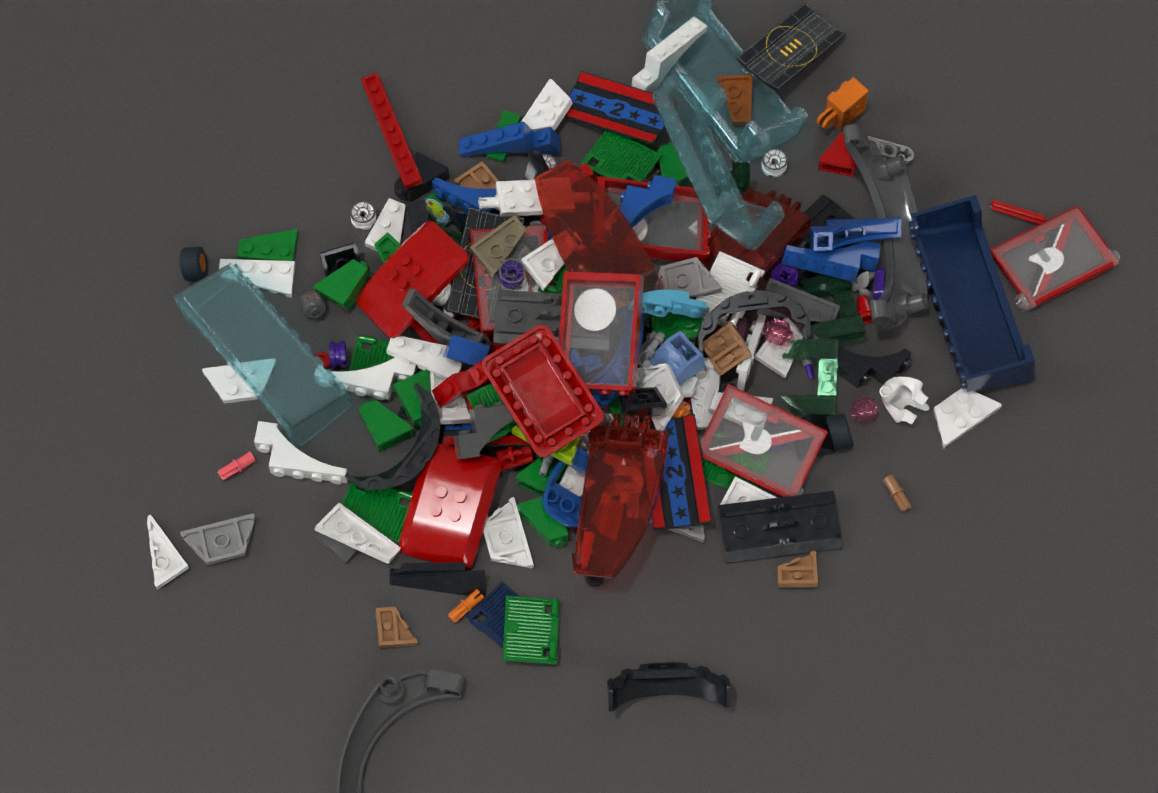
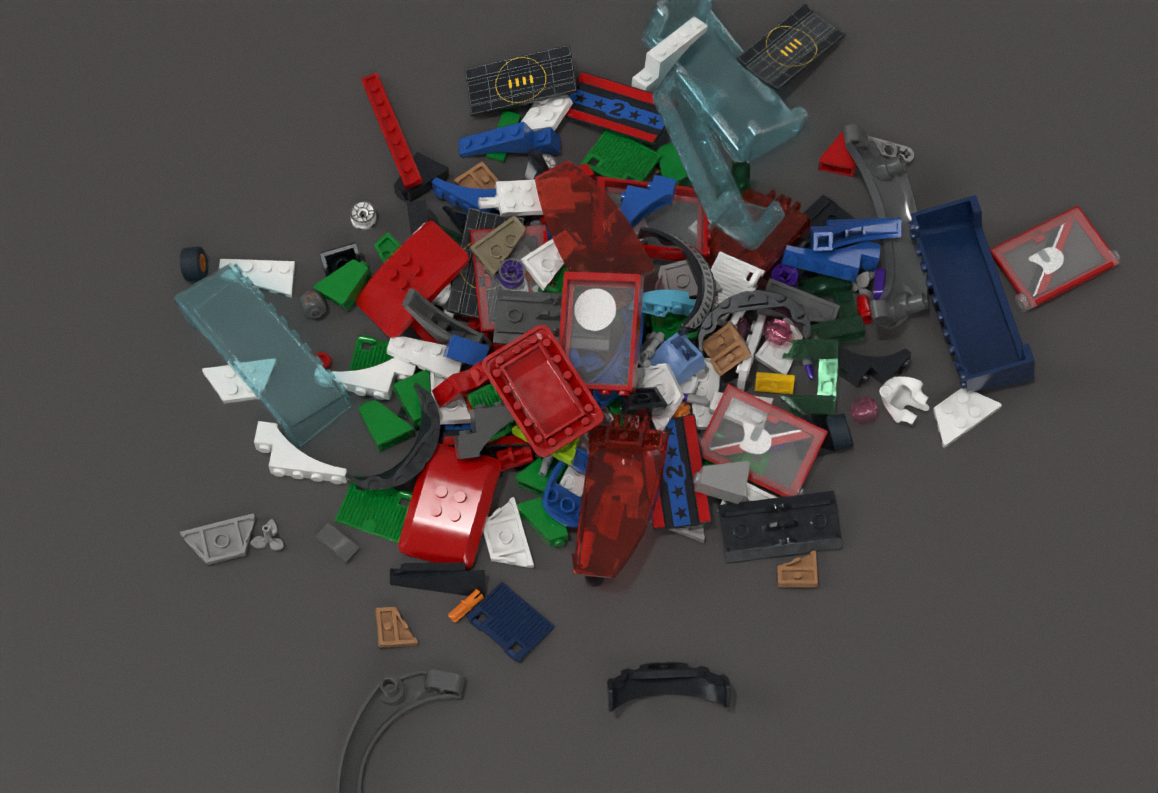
white wing [147,514,189,590] -> none
coral axle [218,451,256,480] -> none
green wing [237,228,298,261] -> none
white wing [315,503,401,564] -> none
dark purple wheel [329,341,347,368] -> none
white wing [364,198,406,251] -> none
tile [423,193,454,230] -> none
green window [502,595,560,665] -> none
dark orange wing [716,74,753,126] -> none
white wheel [761,148,788,178] -> none
orange brick [816,77,869,131] -> none
medium nougat axle [883,475,911,512] -> none
red axle [991,200,1045,225] -> none
none -> light grey plant [250,519,284,551]
none -> black hinge [464,45,577,117]
none -> black windscreen [638,227,716,336]
none -> light grey piece [682,393,708,405]
none -> light grey slope [693,461,750,504]
none -> yellow plate [755,372,795,395]

